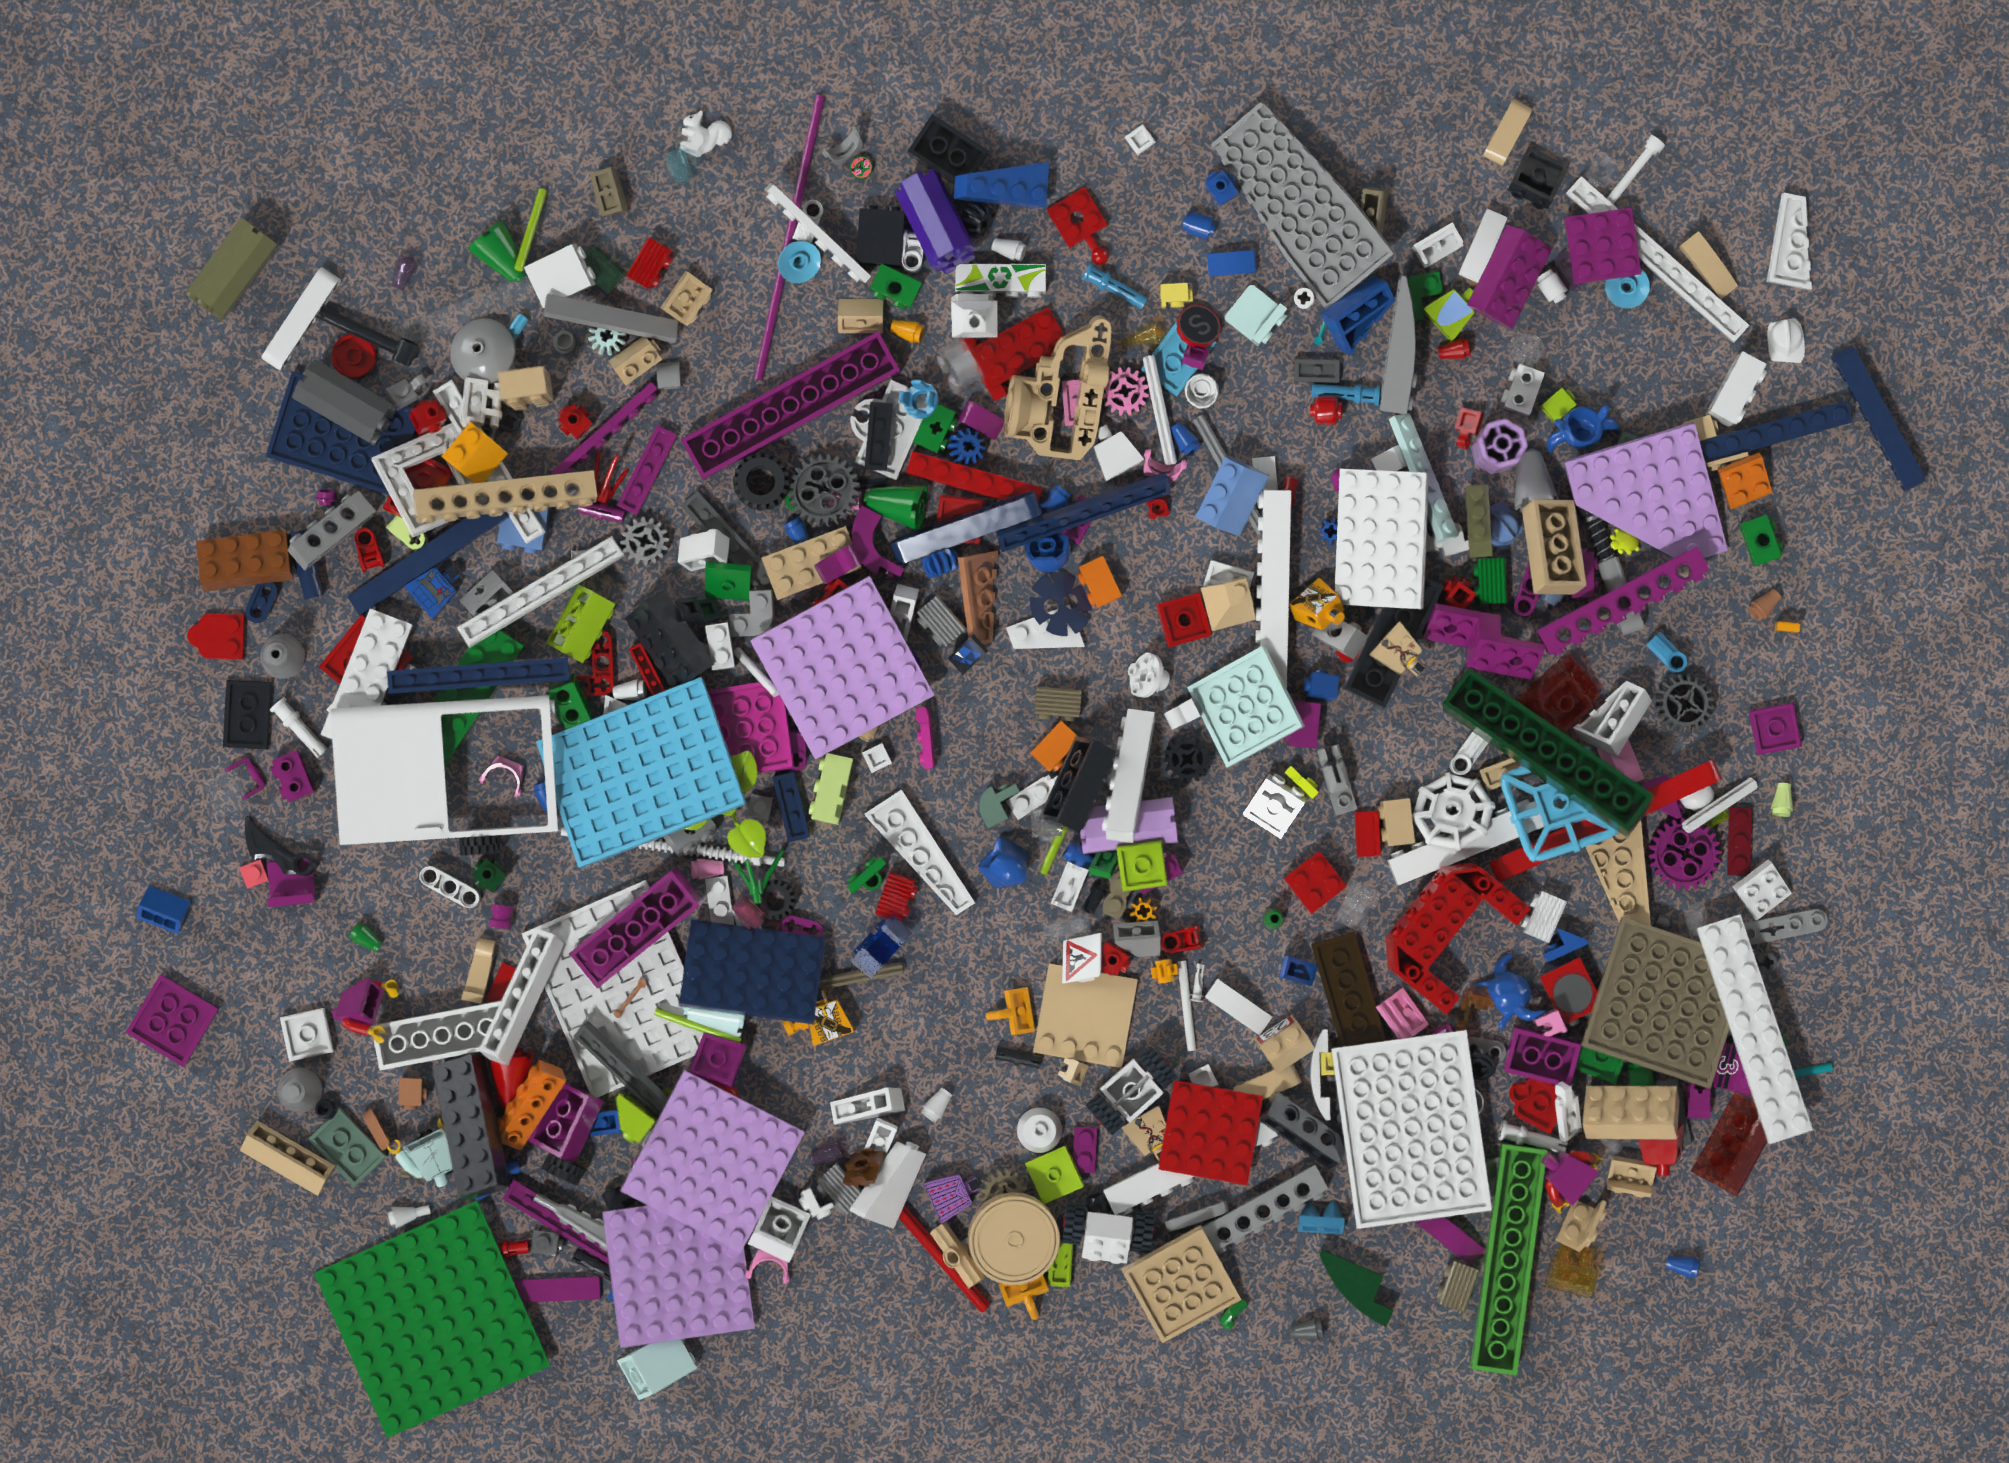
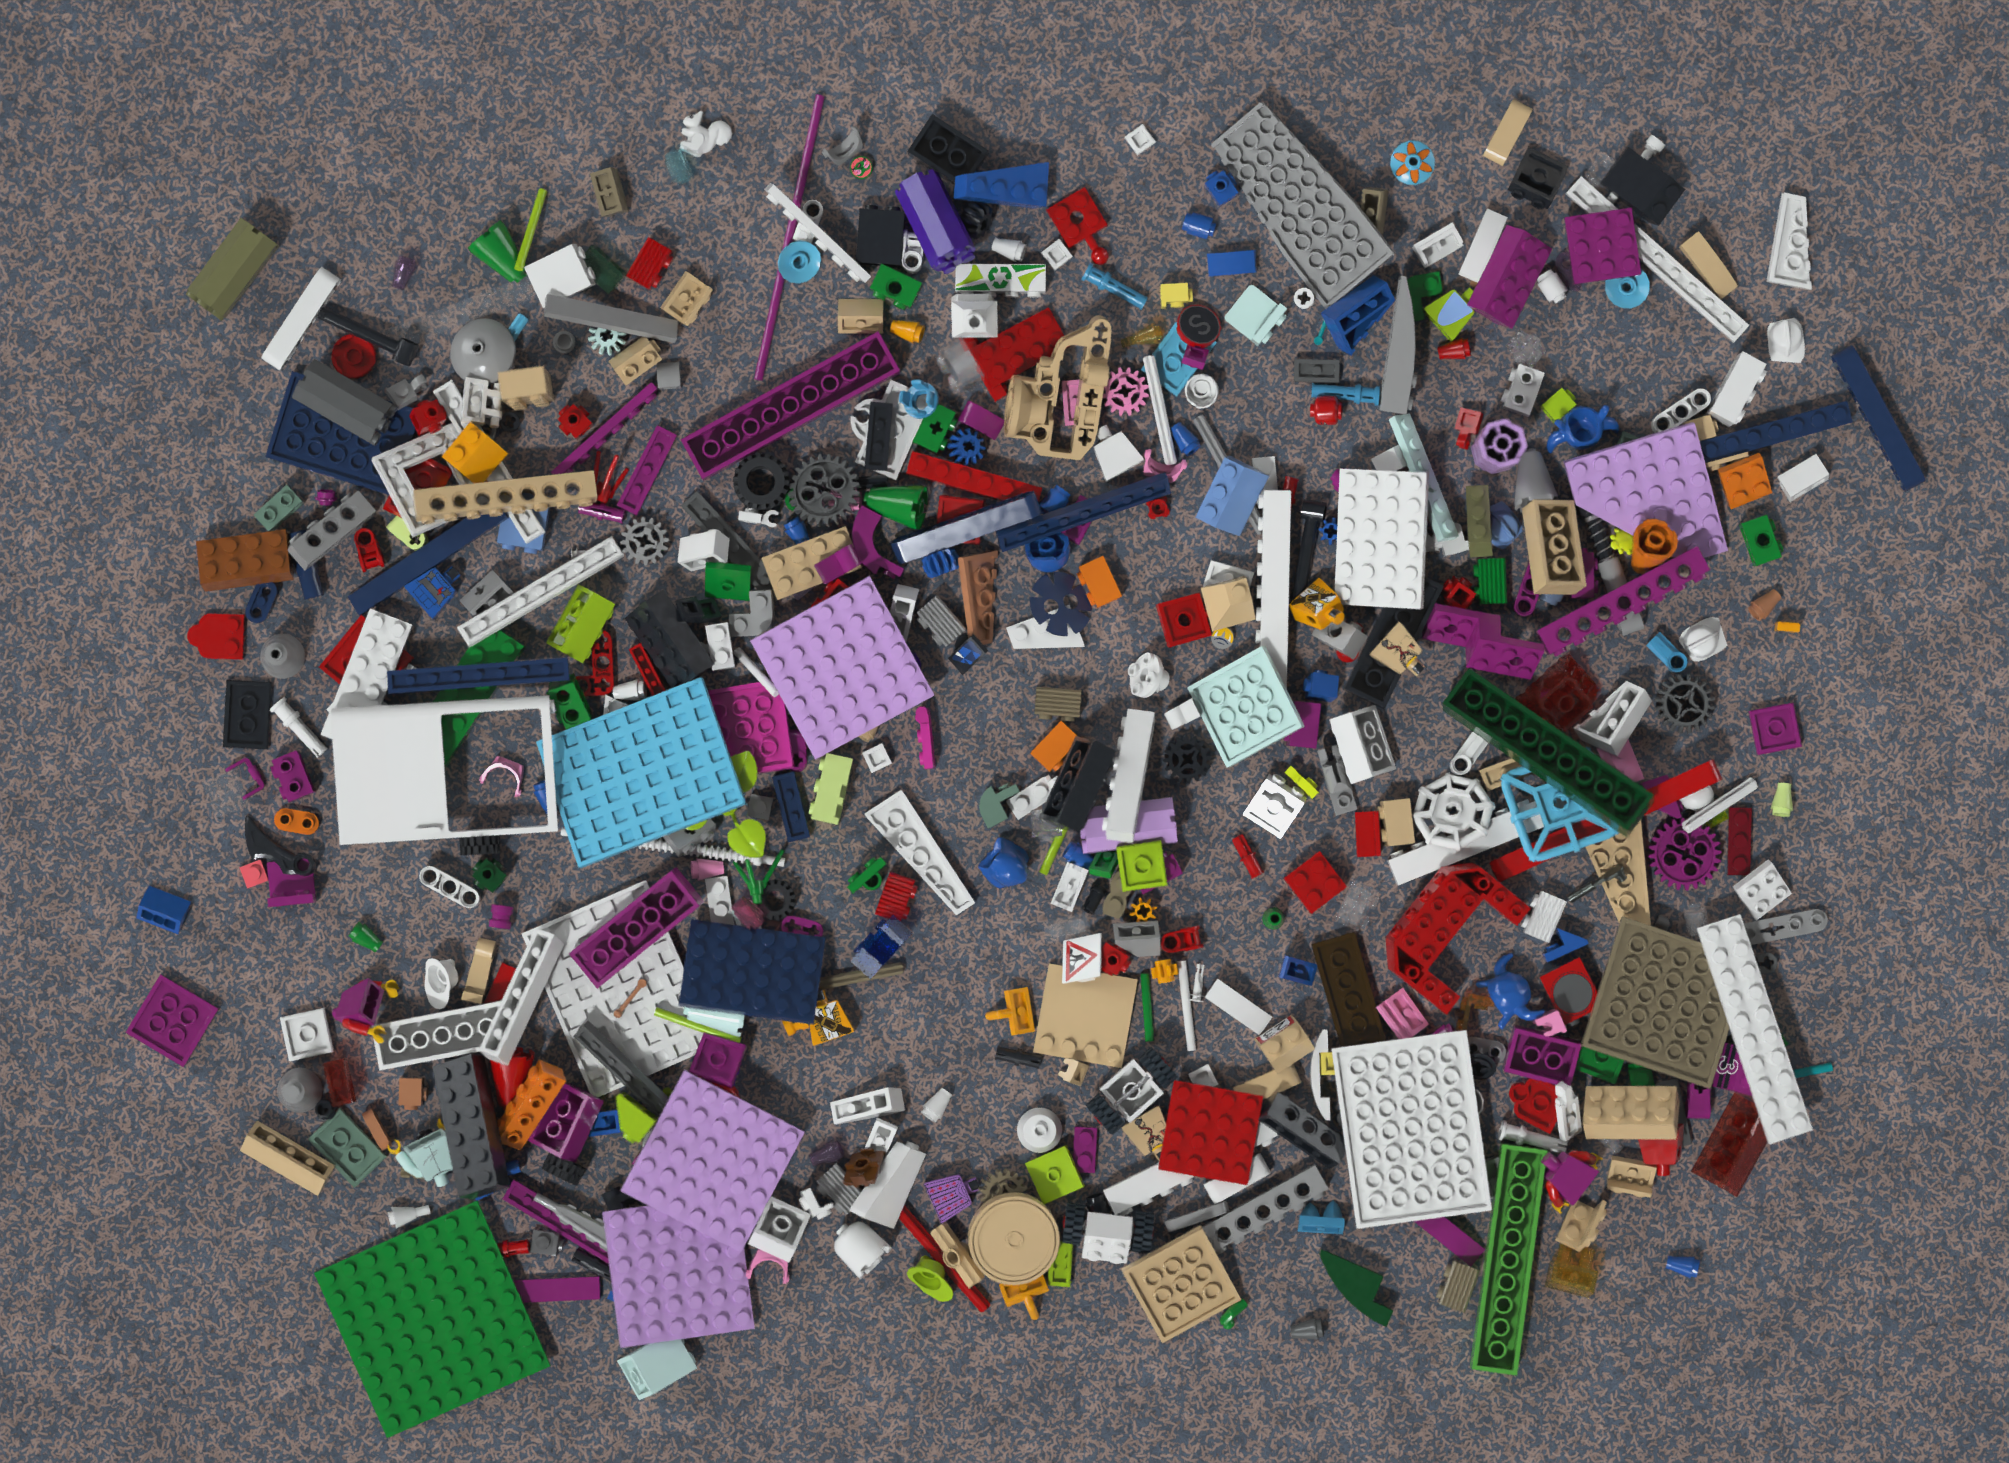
none -> sand green brick [254,485,305,532]
none -> orange plate [274,808,320,835]
none -> clear red brick [322,1058,357,1107]
none -> white piece [425,958,458,1009]
none -> white plate [738,508,779,528]
none -> white cylinder [834,1221,892,1279]
none -> lime piece [907,1255,954,1302]
none -> white plate [1041,239,1073,271]
none -> green bar [1140,973,1154,1042]
none -> white beam [1203,1153,1271,1204]
none -> tile [1211,627,1234,649]
none -> red axle [1232,834,1264,879]
none -> black piece [1290,499,1327,603]
none -> white brick [1330,705,1396,784]
none -> medium azure dish [1390,141,1435,185]
none -> pearl dark grey piece [1568,864,1627,903]
none -> black slope [1600,147,1685,226]
none -> orange cone [1631,519,1678,574]
none -> white beam [1651,389,1711,433]
none -> white piece [1679,617,1727,662]
none -> white hinge [1777,454,1829,502]

